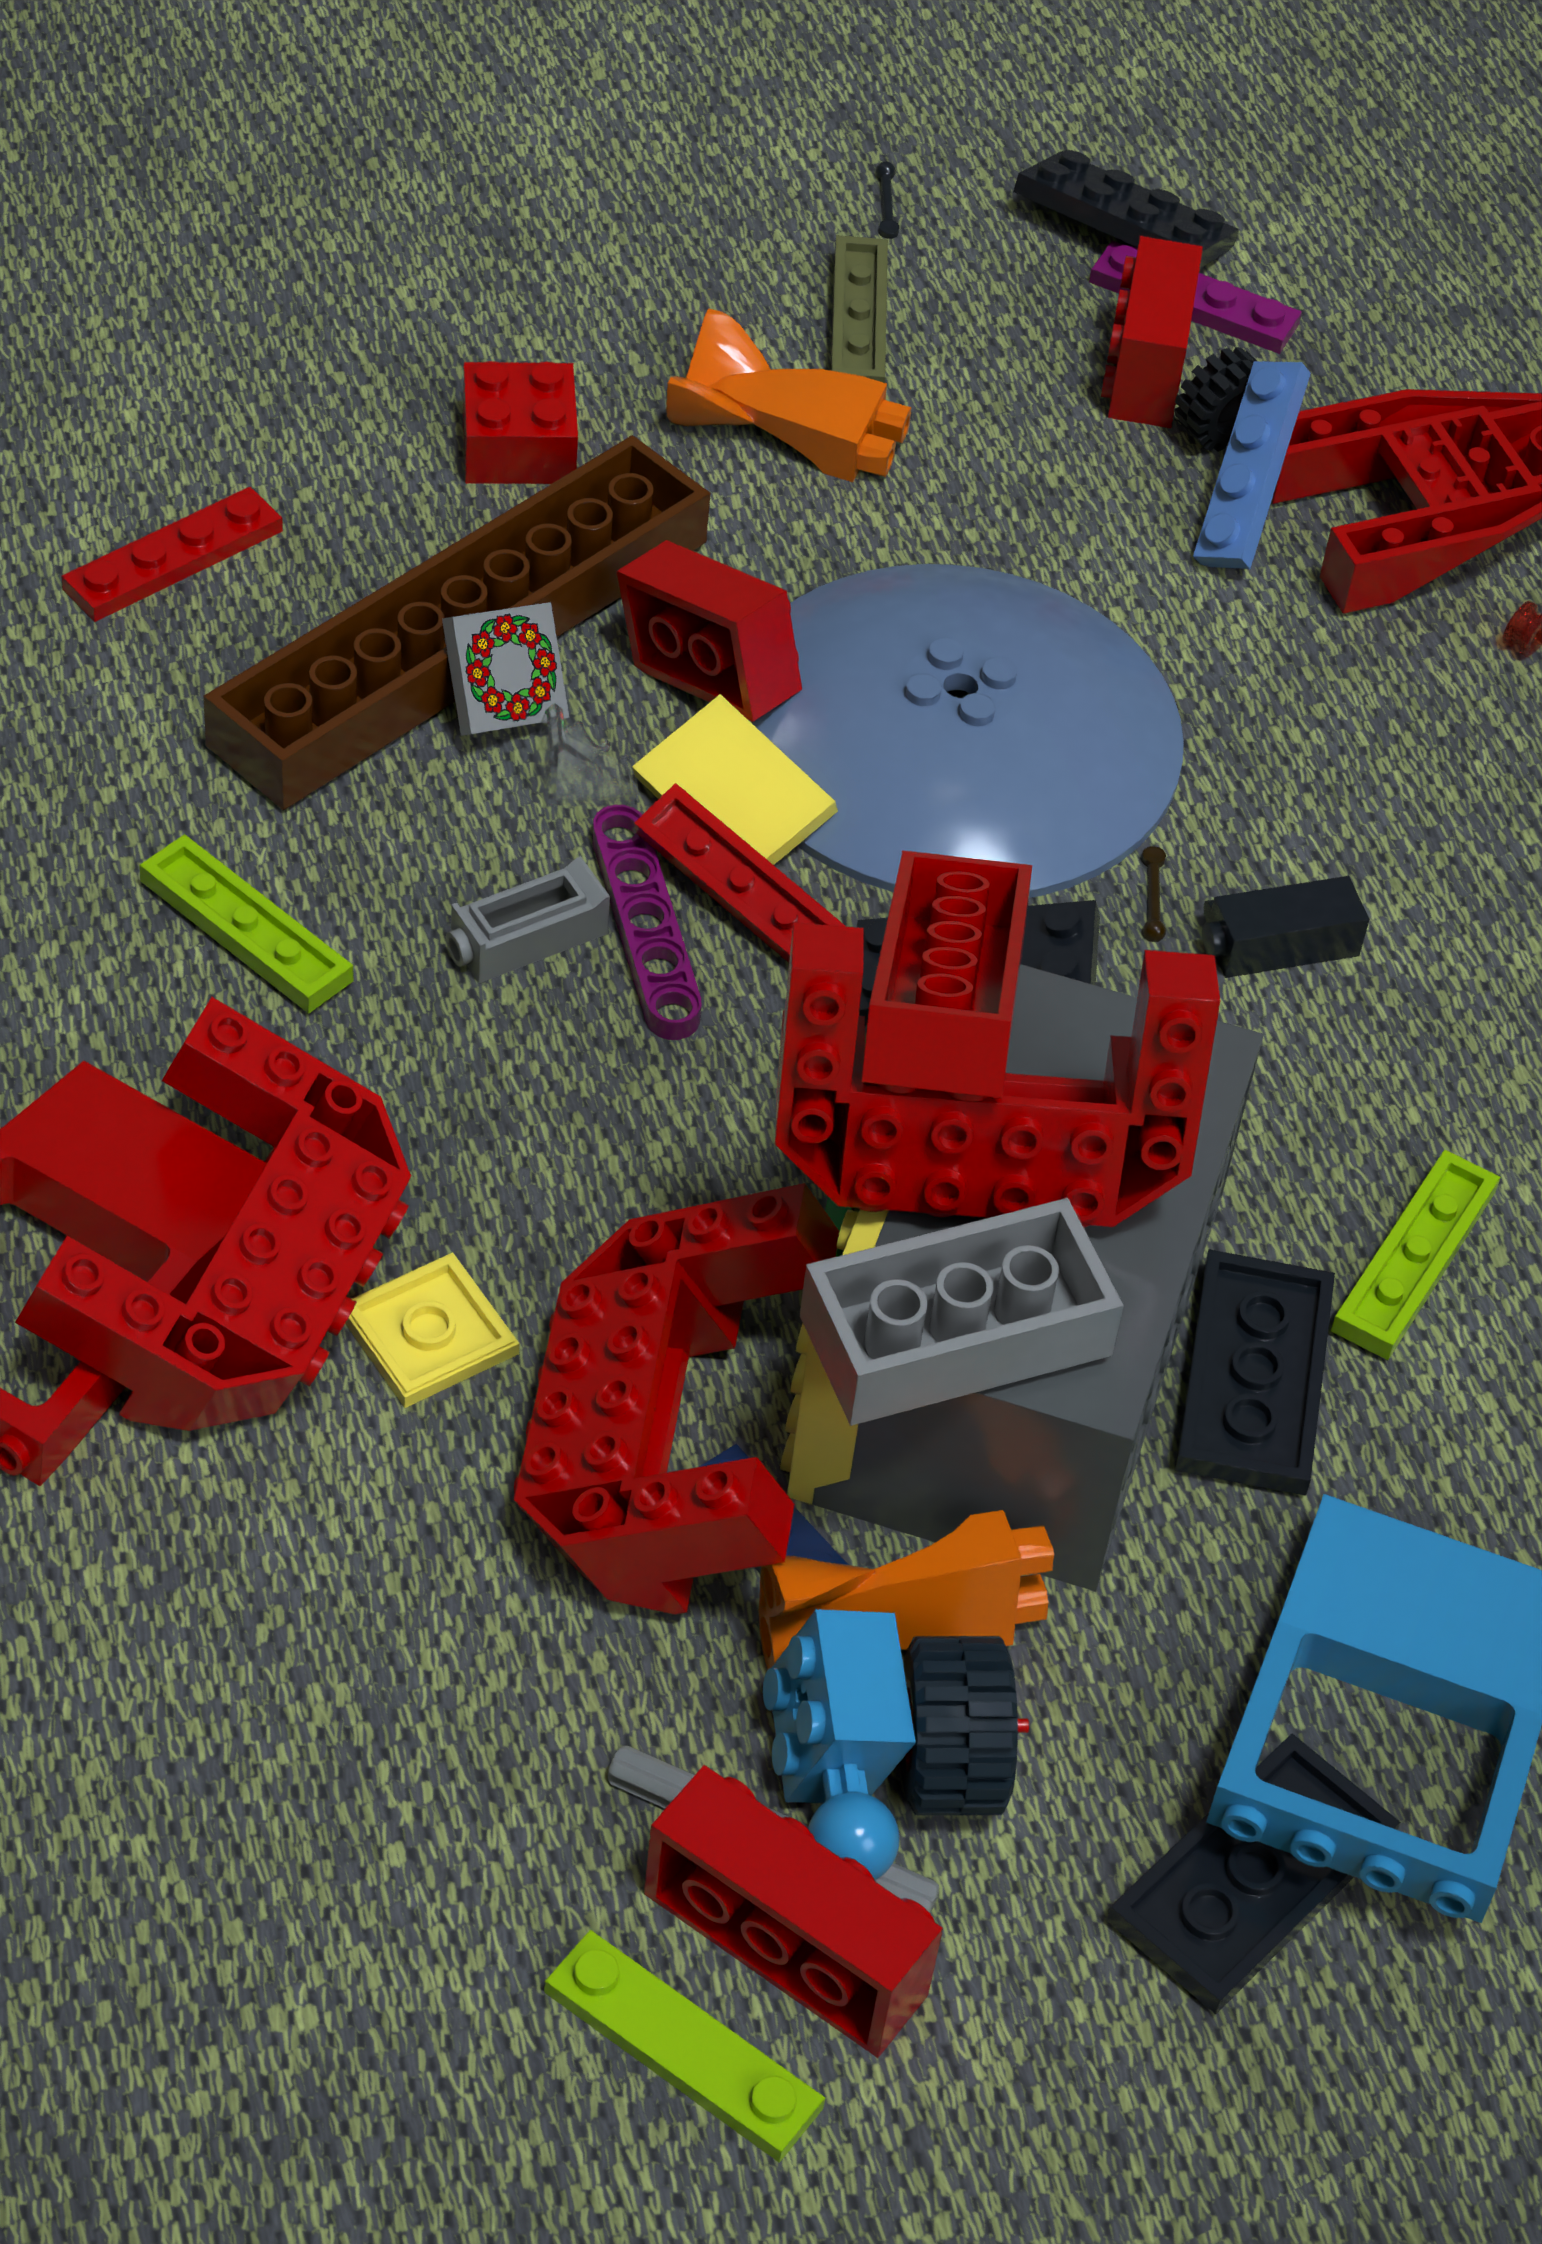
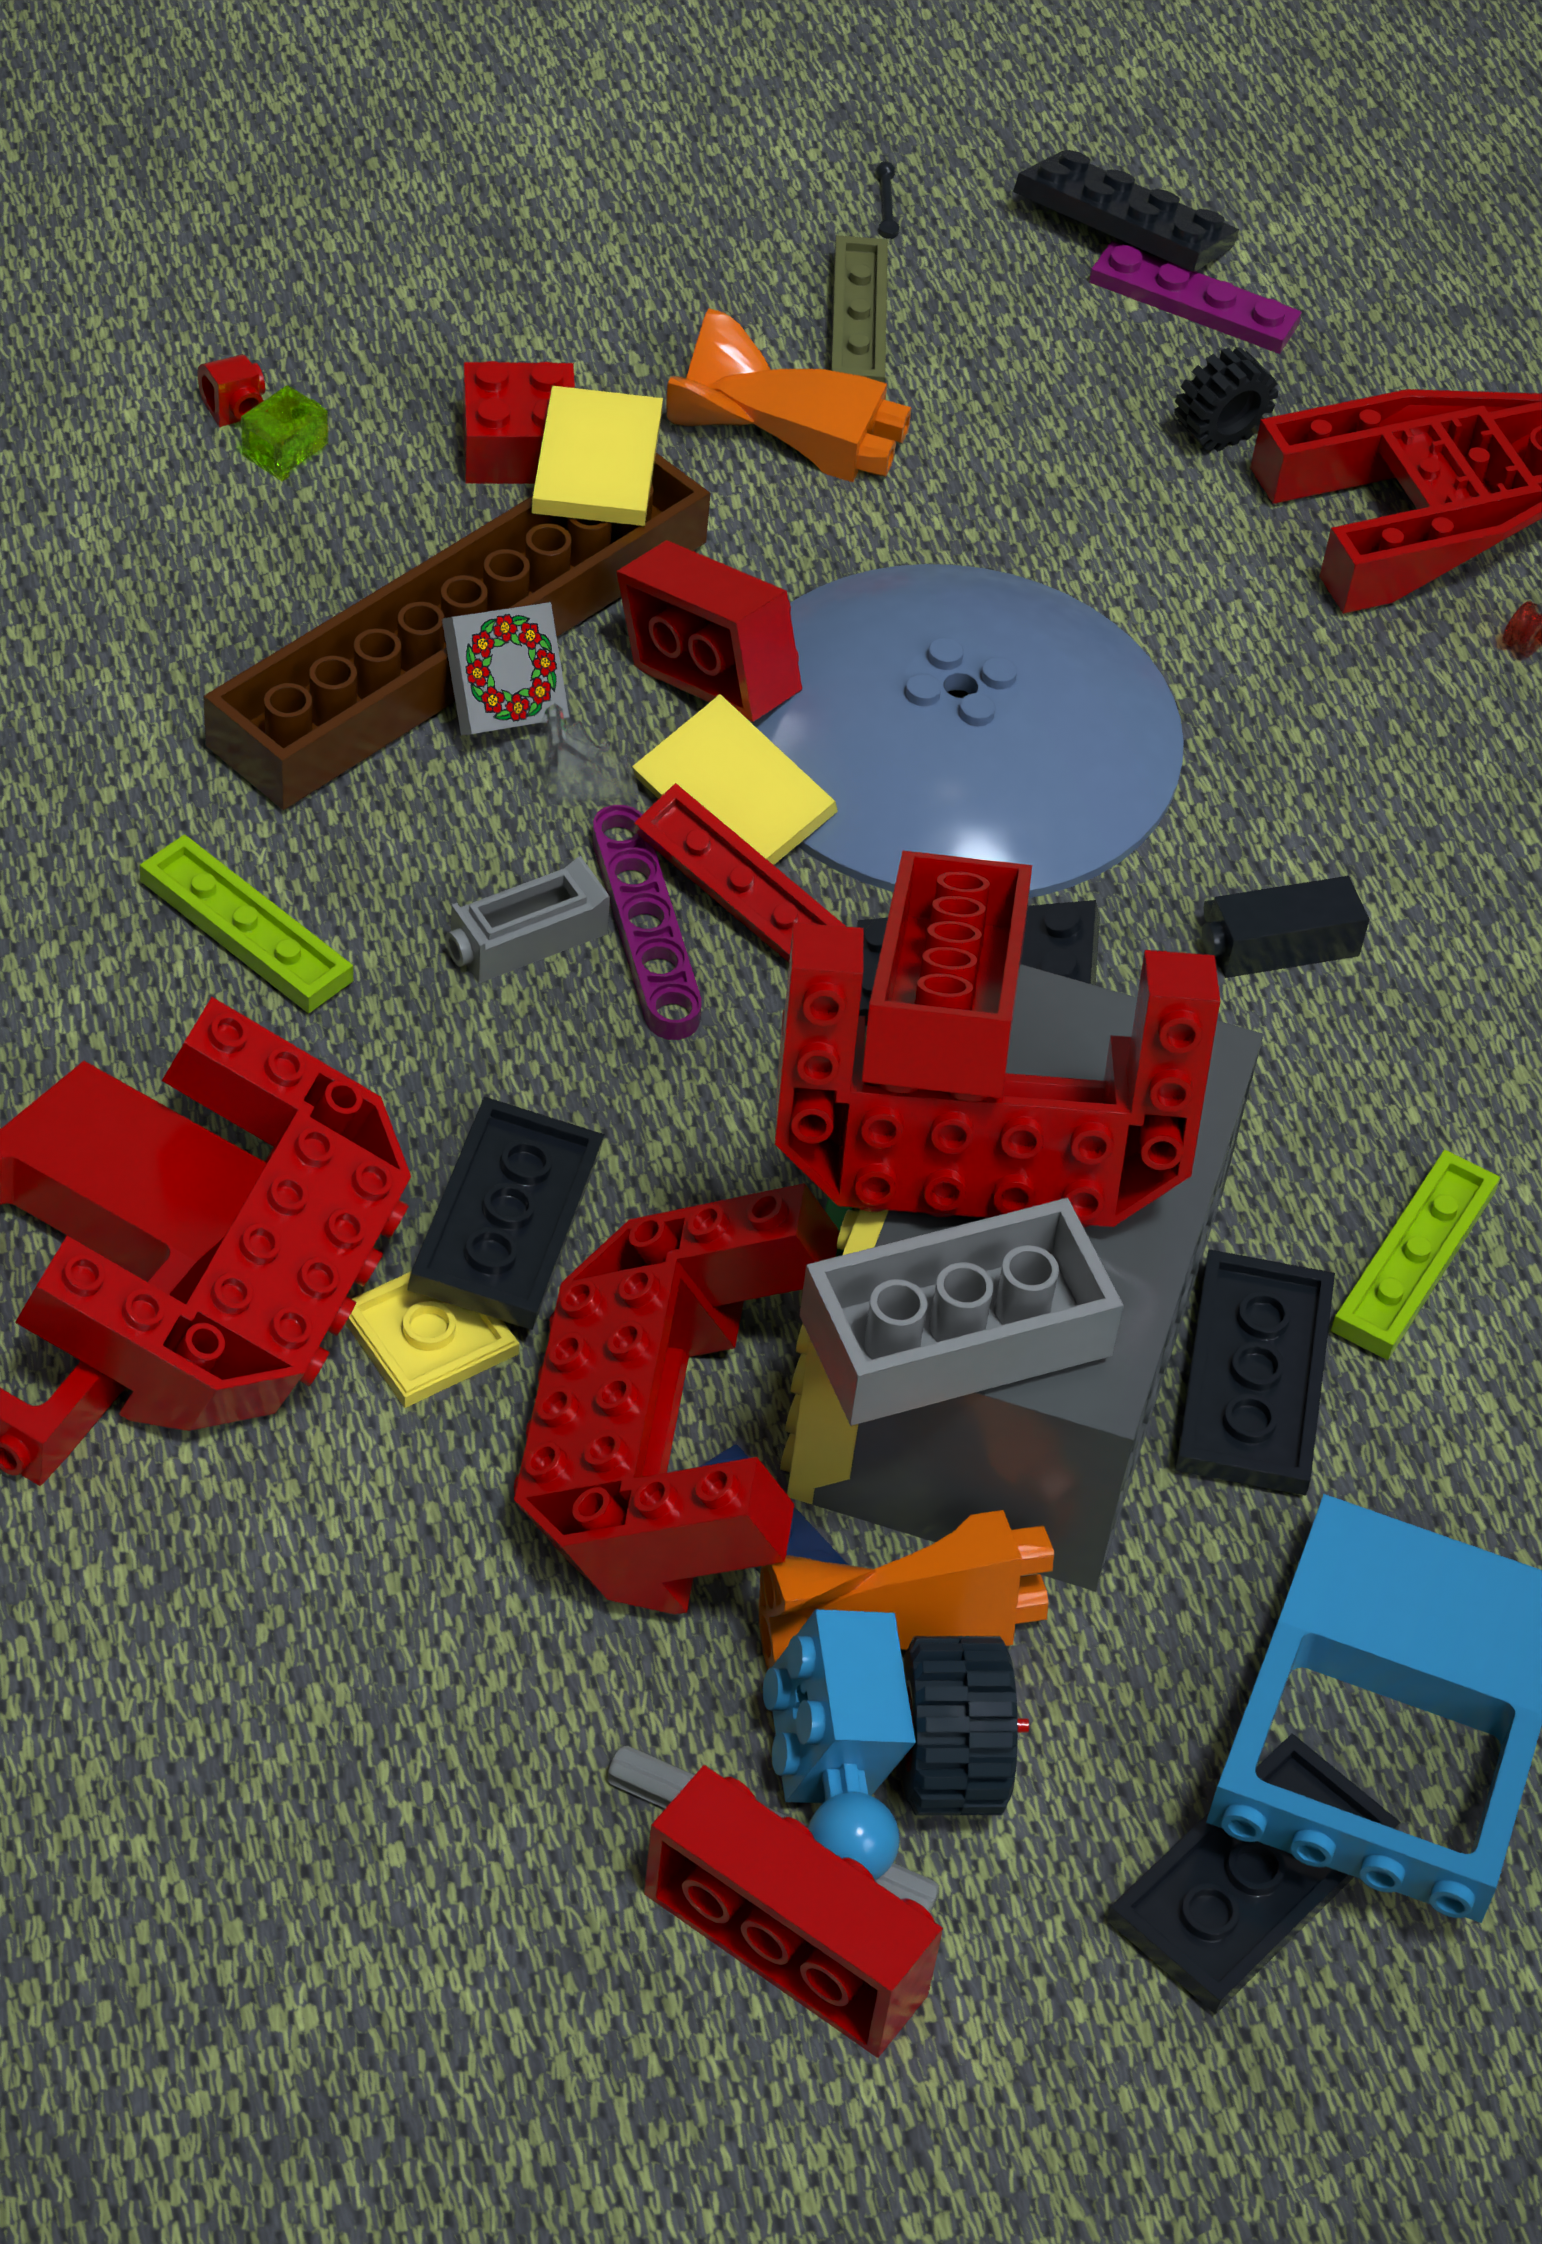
red plate [61,487,283,622] -> none
lime plate [544,1930,825,2163] -> none
red brick [1101,236,1203,428] -> none
dark brown hinge [1142,846,1166,942] -> none
medium blue plate [1193,361,1311,569] -> none
none -> red plate [198,354,265,427]
none -> clear neon green brick [241,385,328,482]
none -> black plate [407,1096,605,1330]
none -> light yellow tile [532,386,663,526]

